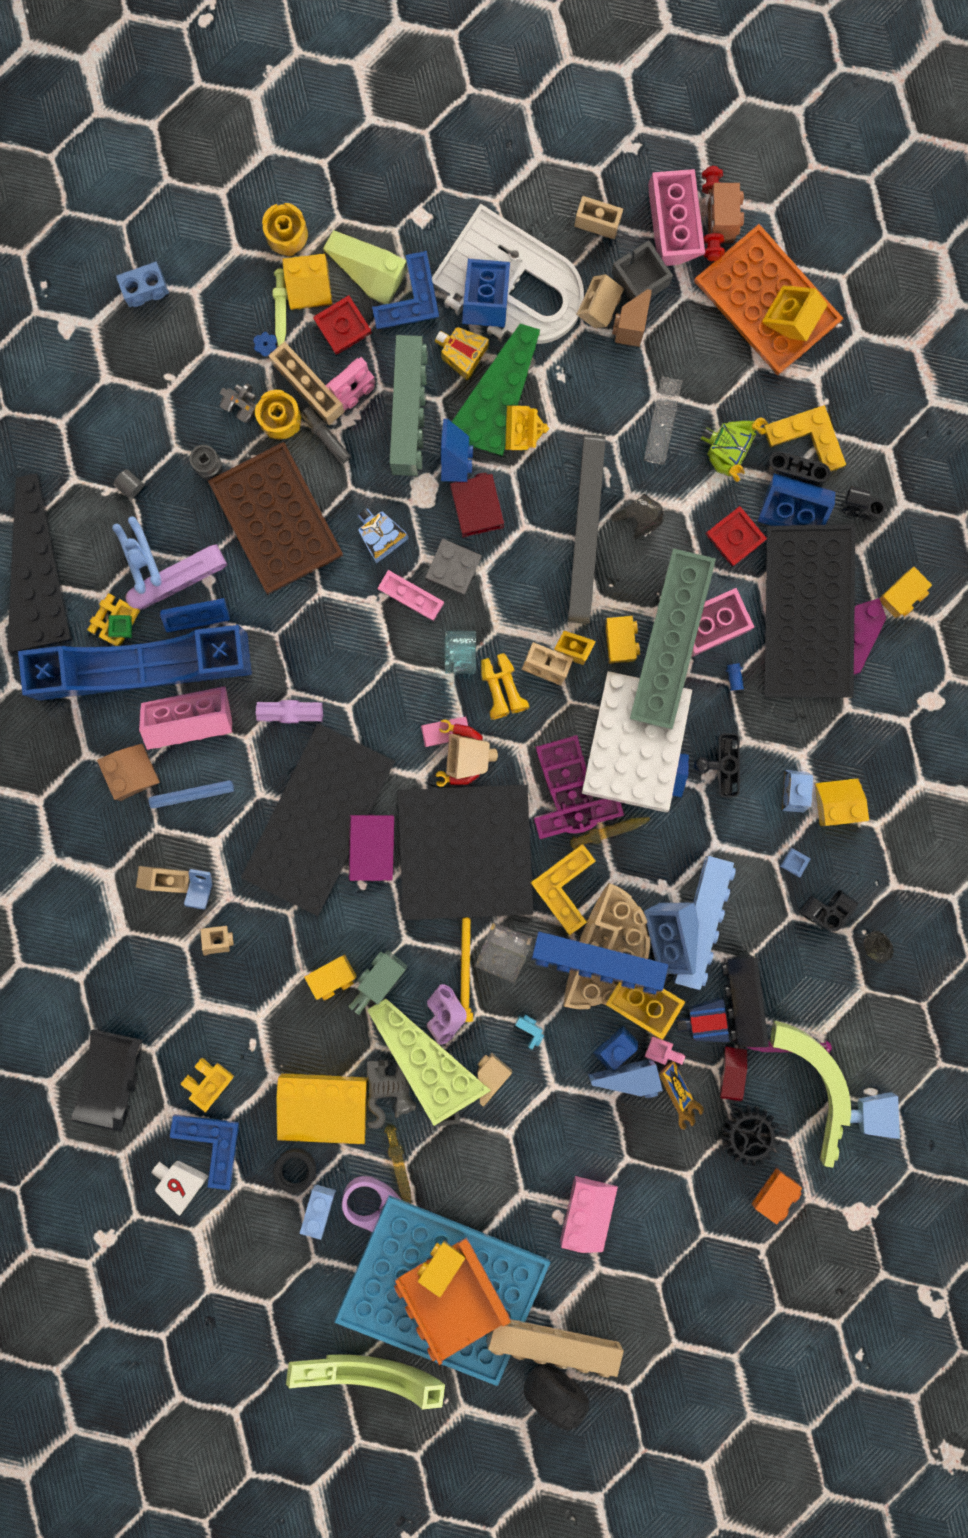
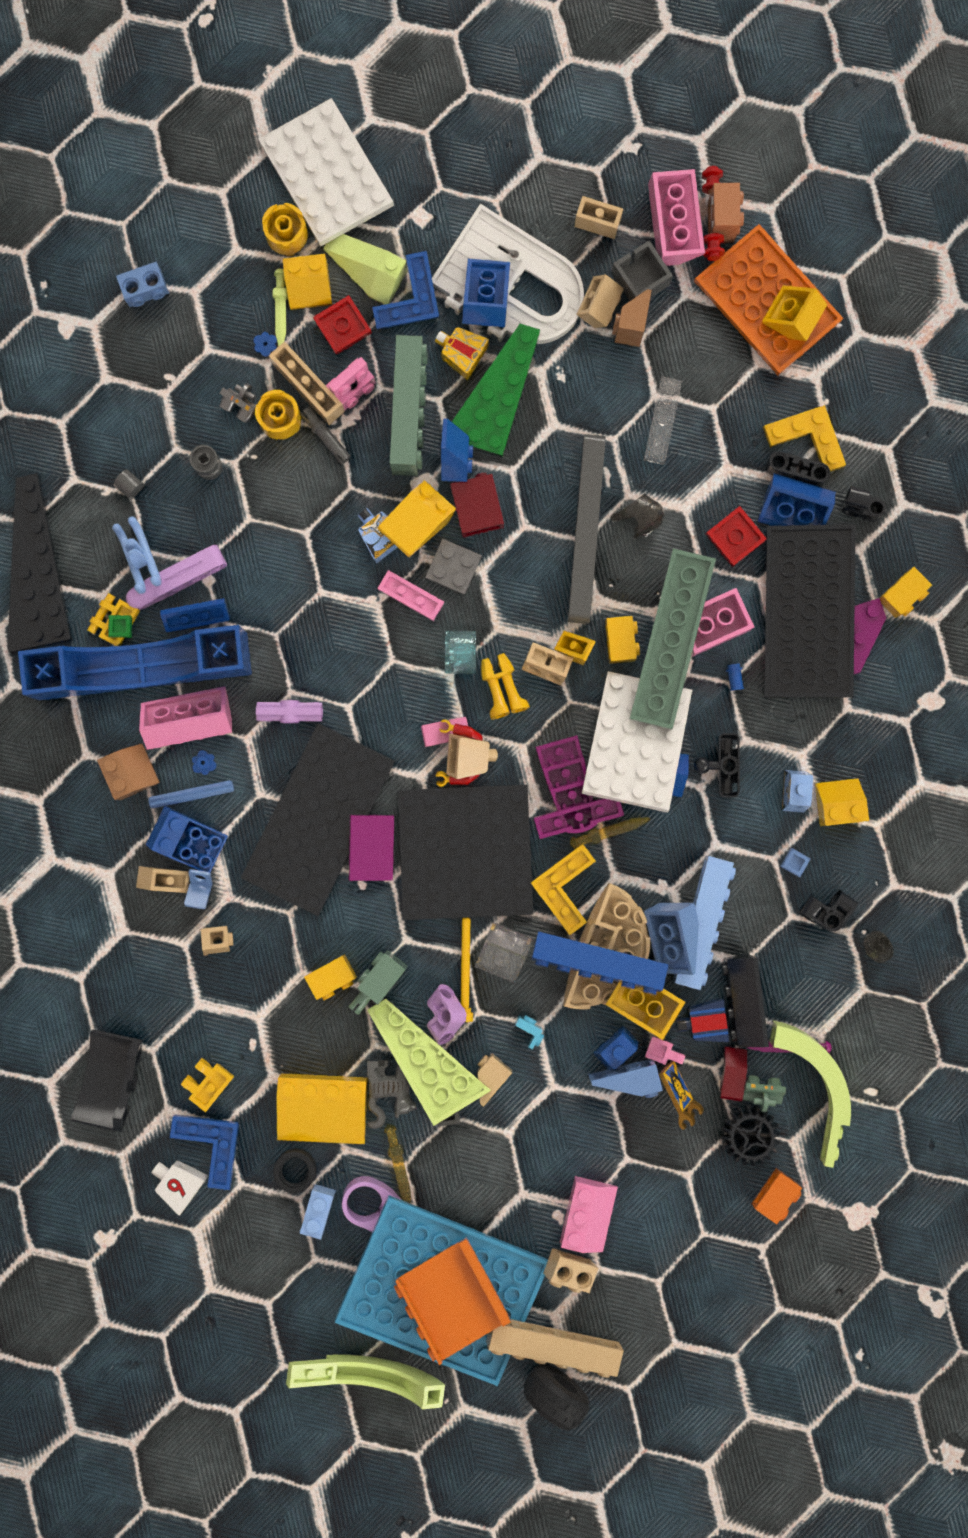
reddish brown plate [208,442,344,595] -> none
yellow brick [417,1241,466,1297] -> none
yellow slope [505,406,550,450] -> none
torso [701,418,768,482] -> none
light blue torso [850,1093,900,1139] -> none
none -> blue slope [146,806,228,872]
none -> blue plant [192,750,216,775]
none -> white plate [258,98,394,247]
none -> yellow slope [377,480,456,557]
none -> tan brick [543,1248,599,1293]
none -> sand green hips [743,1075,786,1112]

